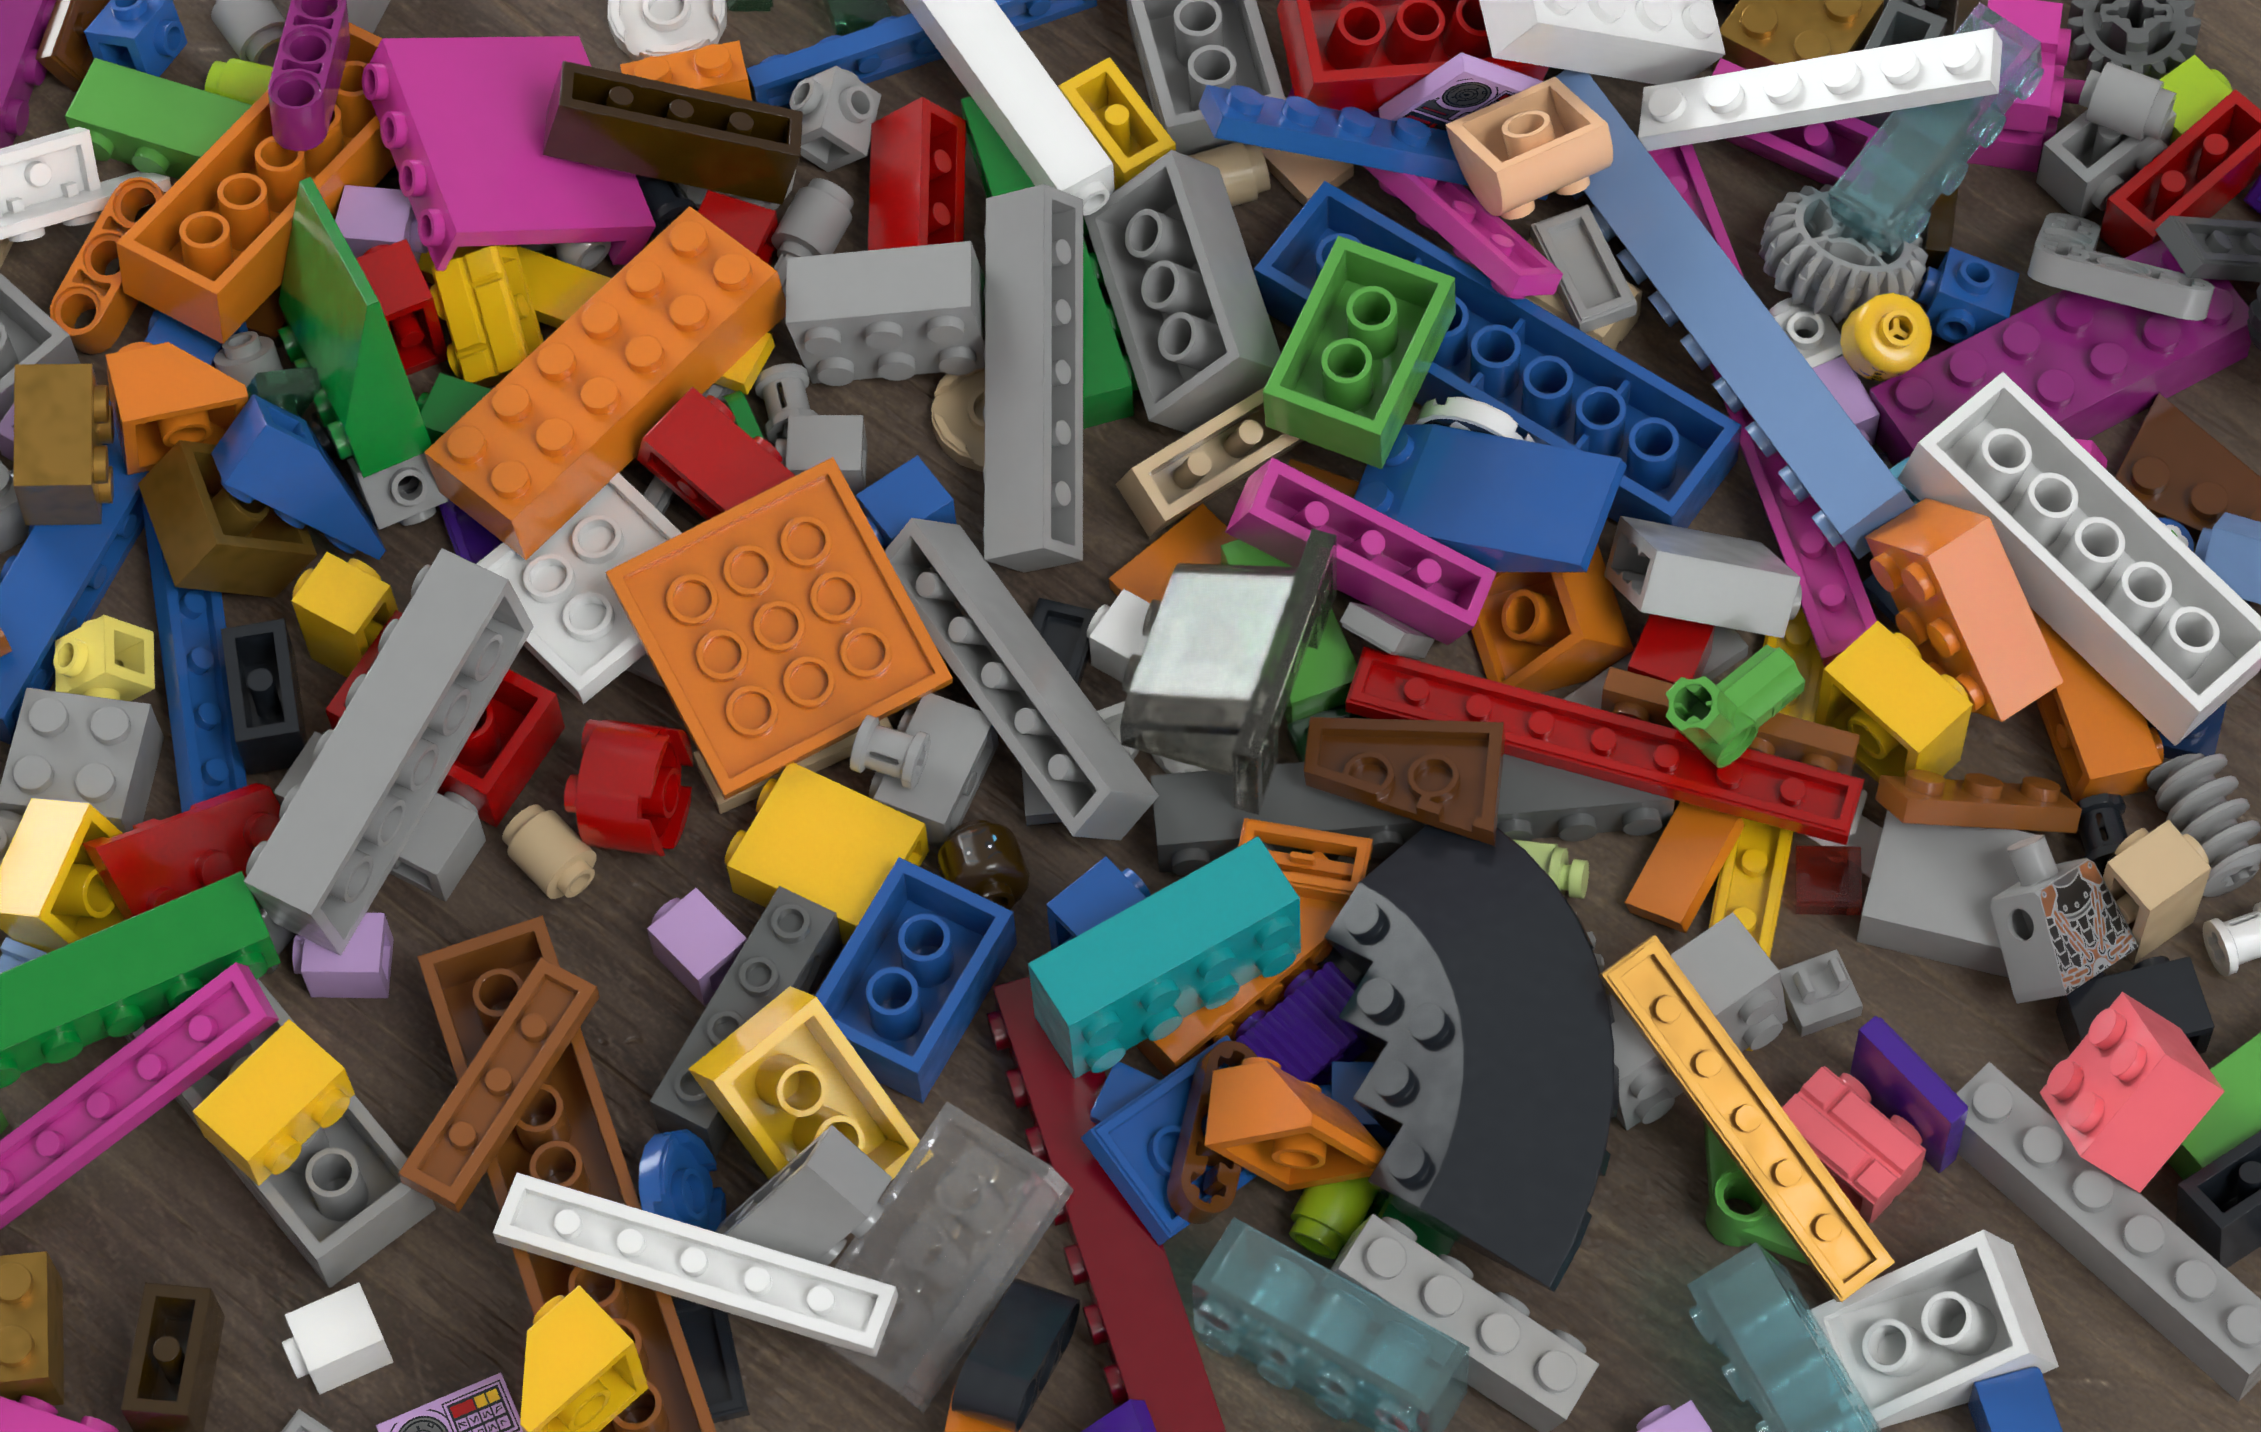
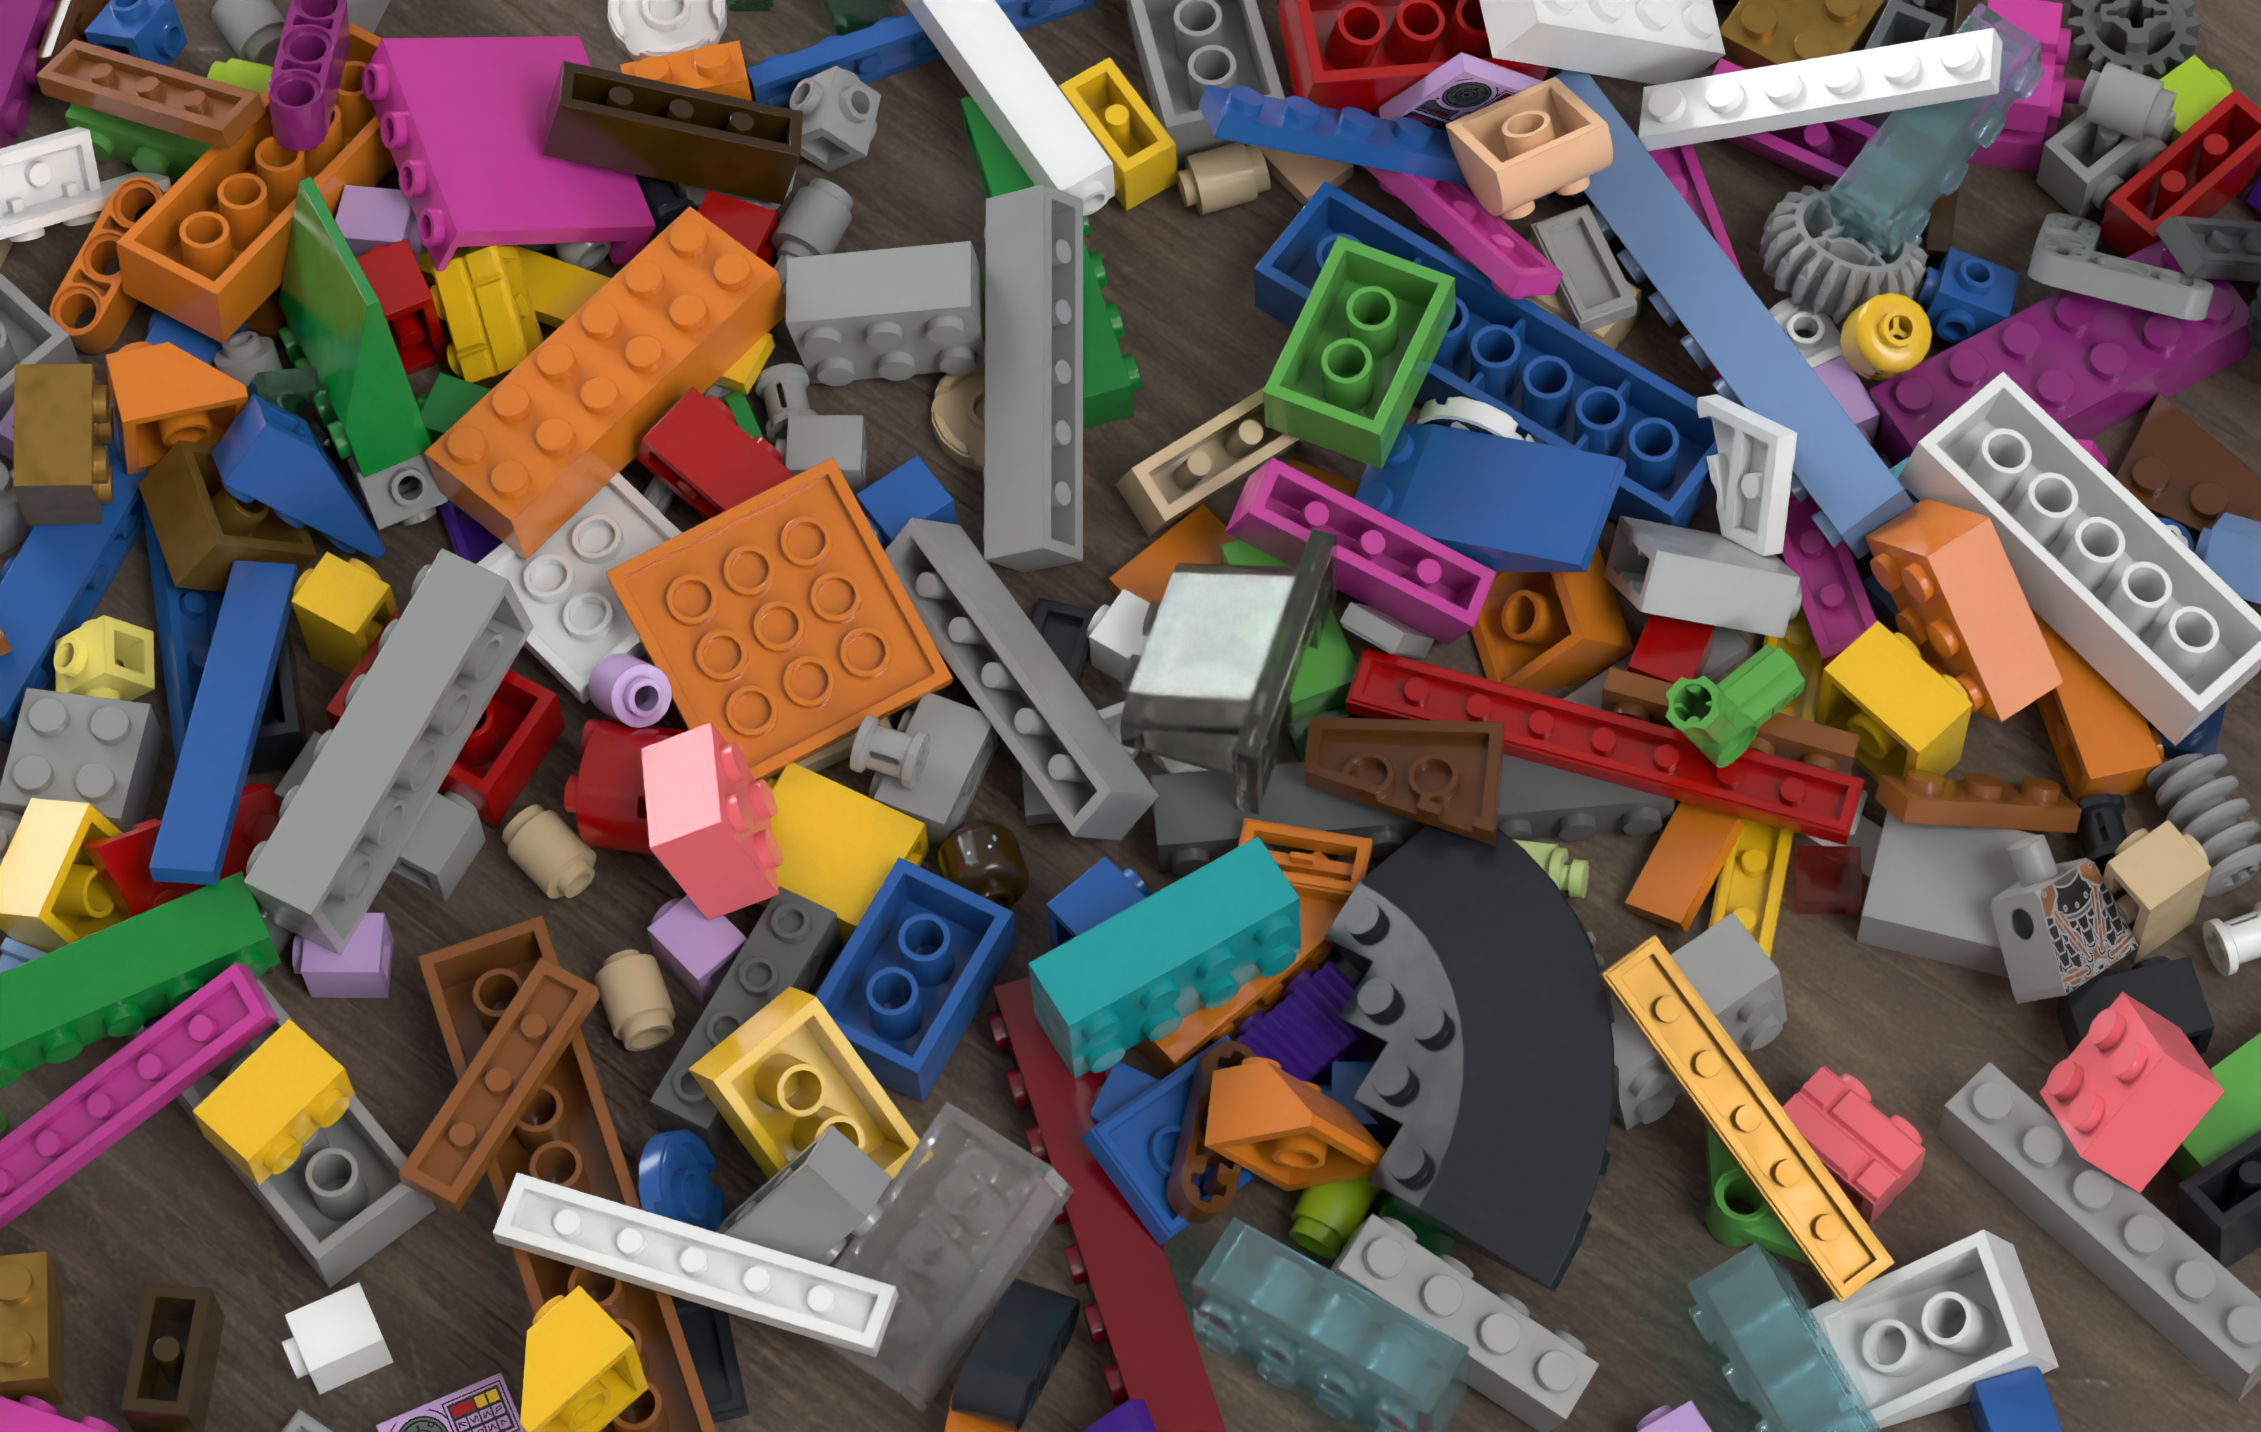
red brick [868,97,966,250] -> none
light grey brick [1084,150,1281,433] -> none
light grey tile [1779,949,1863,1037] -> none
dark purple tile [1850,1016,1968,1173] -> none
none -> dark orange plate [36,39,266,150]
none -> blue tile [149,560,299,885]
none -> lavender brick [589,653,672,728]
none -> tan brick [594,949,676,1051]
none -> coral brick [641,722,783,921]
none -> white wing [1697,394,1797,557]

